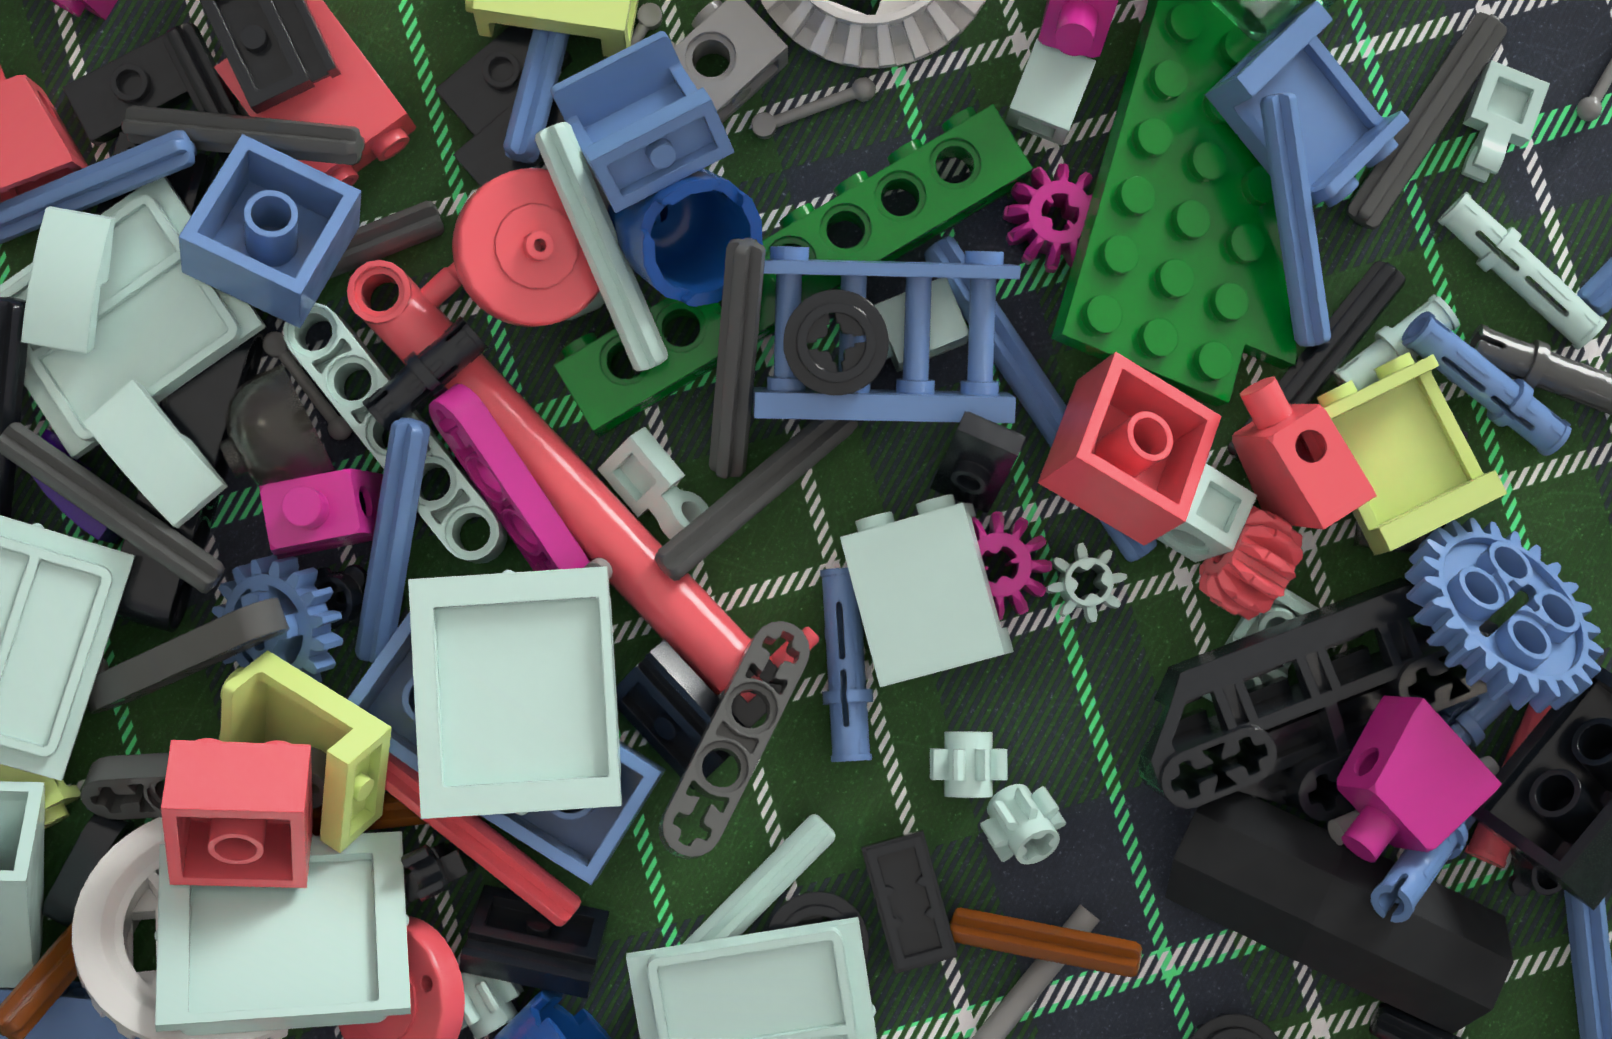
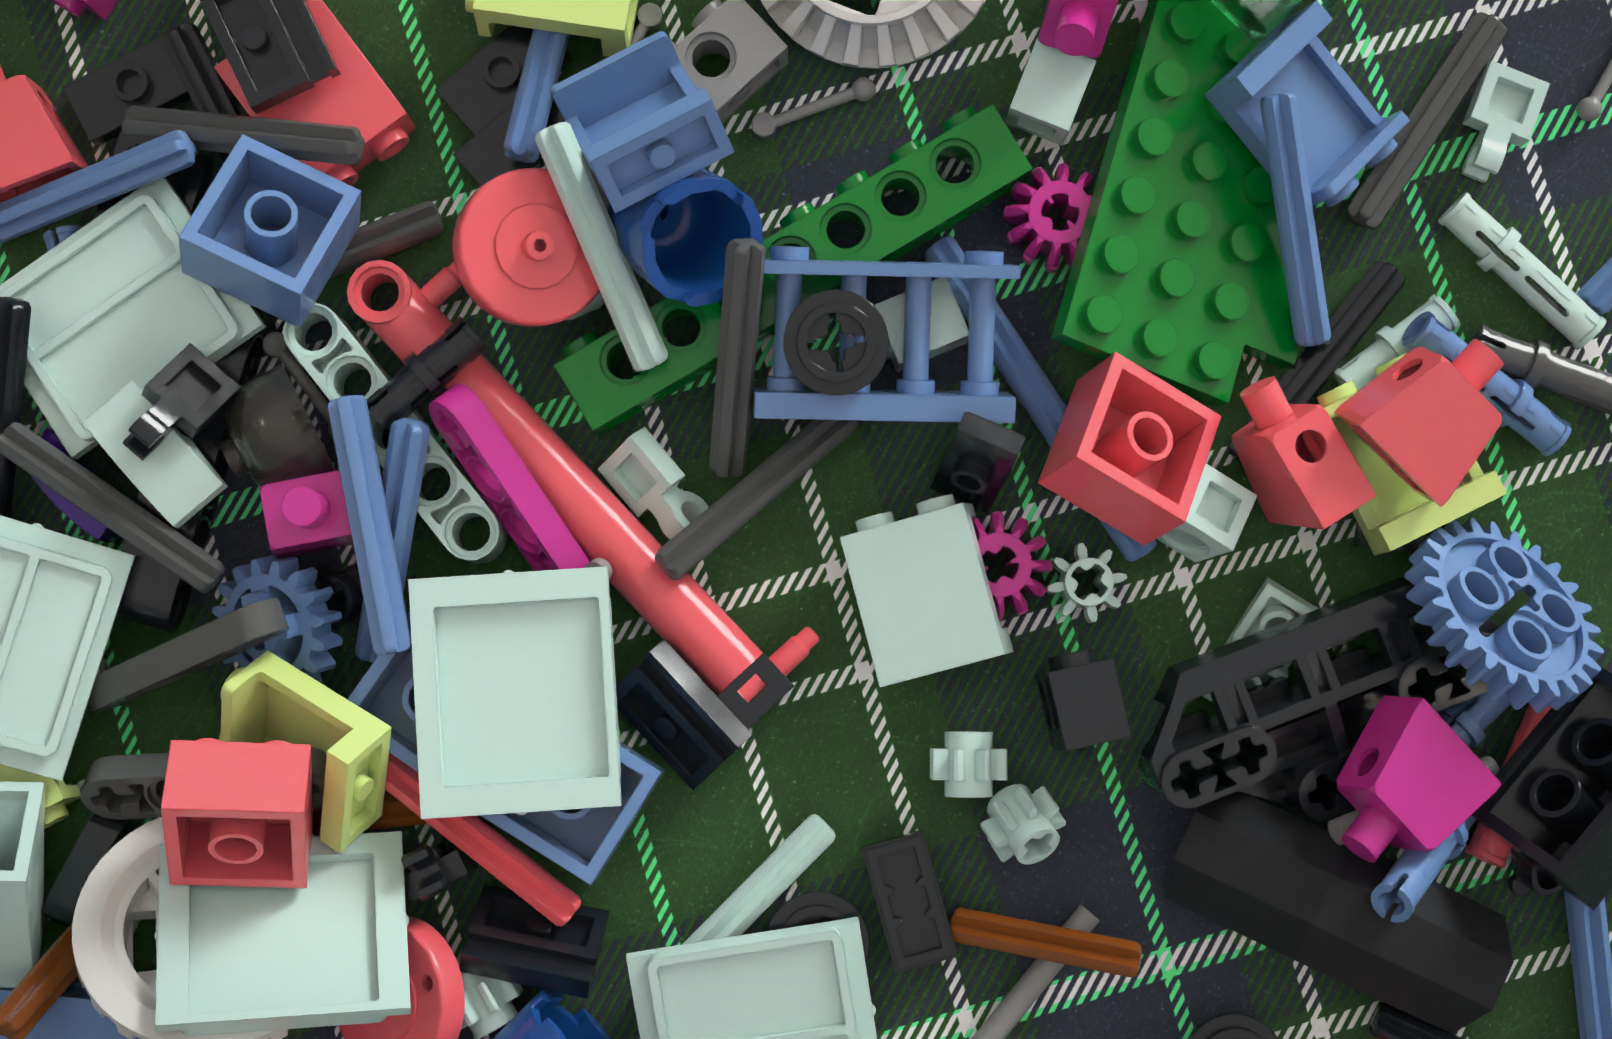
light aqua slope [21,206,115,354] -> none
dark grey beam [658,621,810,860] -> none
medium blue pin [820,568,873,762] -> none
coral gear [1199,506,1303,620] -> none
none -> black plate [123,343,240,461]
none -> medium blue axle [328,395,412,655]
none -> black brick [1035,648,1131,751]
none -> coral torso [1334,339,1504,507]

